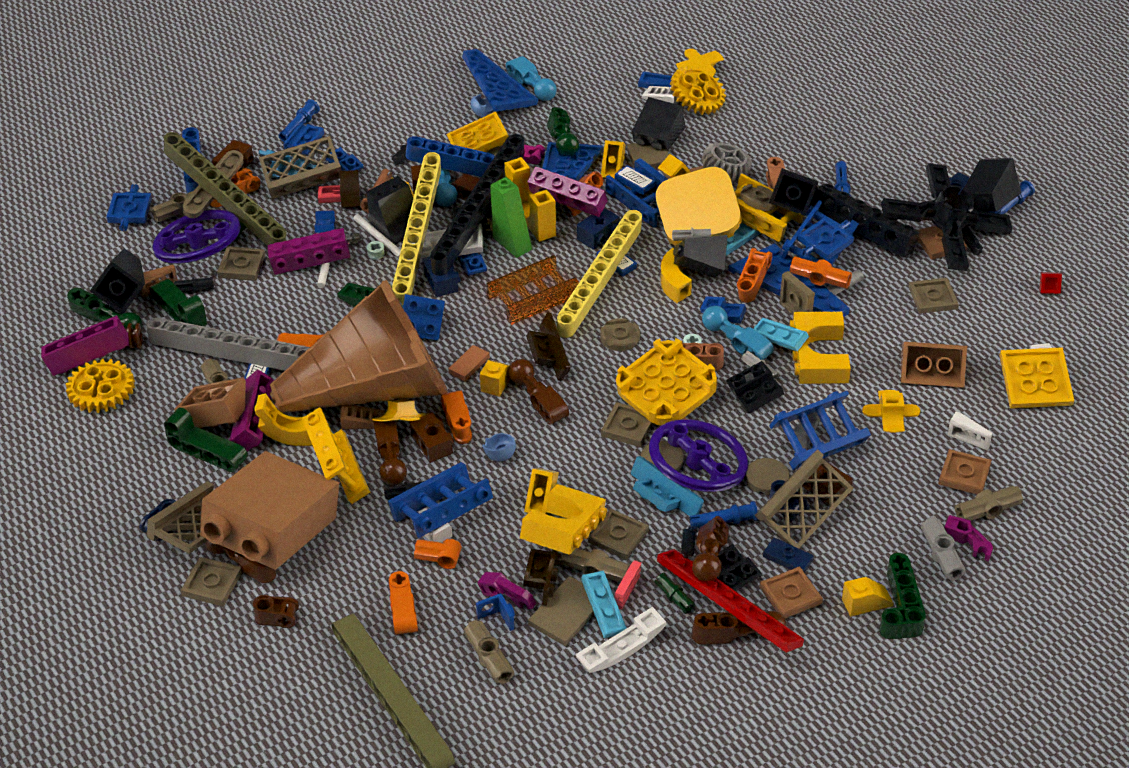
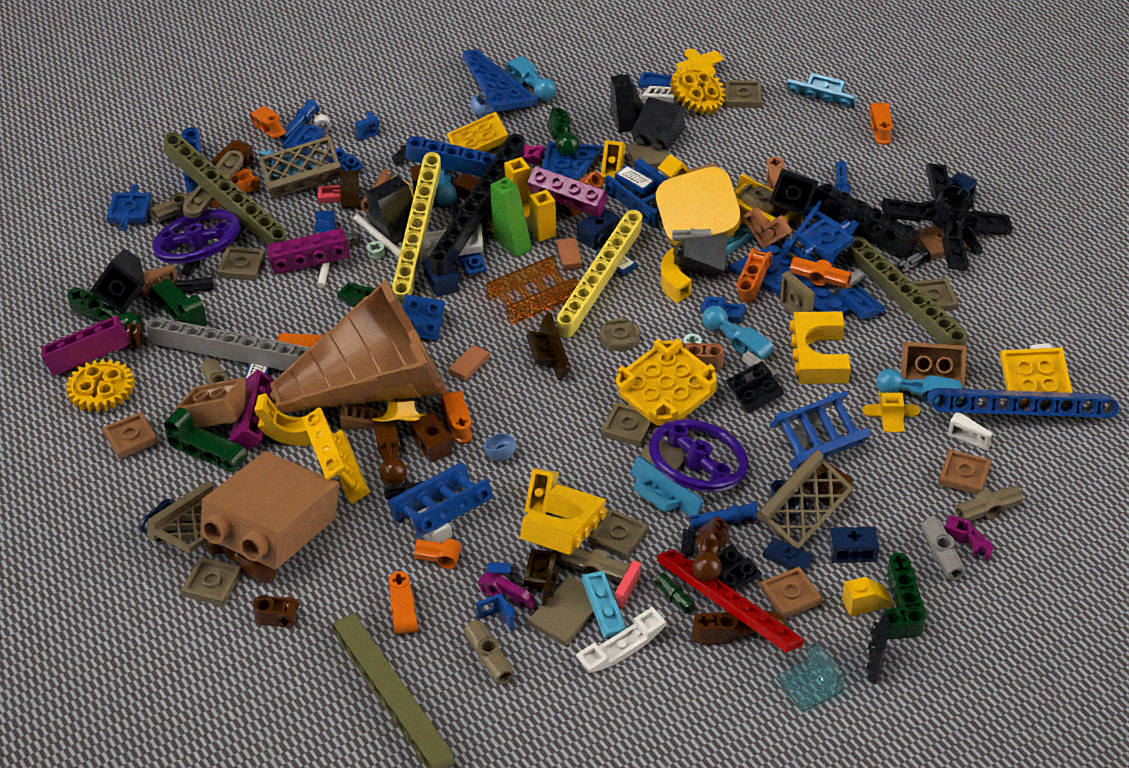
yellow slope [480,360,510,397] -> none
reddish brown beam [508,359,569,425] -> none
light grey gear [701,142,752,182] -> none
dark tan tile [746,458,789,495] -> none
medium azure tile [754,318,809,351] -> none
black slope [964,158,1022,212] -> none
blue pin [991,180,1035,214] -> none
red tile [1039,272,1062,294] -> none
none -> medium nougat plate [102,412,159,459]
none -> black axle [181,246,203,278]
none -> orange piece [250,105,286,138]
none -> white bush [314,114,331,133]
none -> blue bracket [355,111,380,141]
none -> blue tile [487,562,513,573]
none -> nougat tile [556,237,582,270]
none -> black slope [610,74,645,133]
none -> dark tan tile [725,80,762,108]
none -> nougat plate [741,206,792,248]
none -> clear light blue bracket [776,642,845,712]
none -> dark azure bracket [787,72,856,107]
none -> dark blue brick [829,526,879,563]
none -> blue plate [837,286,886,319]
none -> olive beam [849,237,967,346]
none -> black slope [866,614,889,684]
none -> orange piece [869,103,893,145]
none -> dark azure beam [876,369,963,405]
none -> black axle [897,249,931,273]
none -> blue beam [927,388,1119,418]

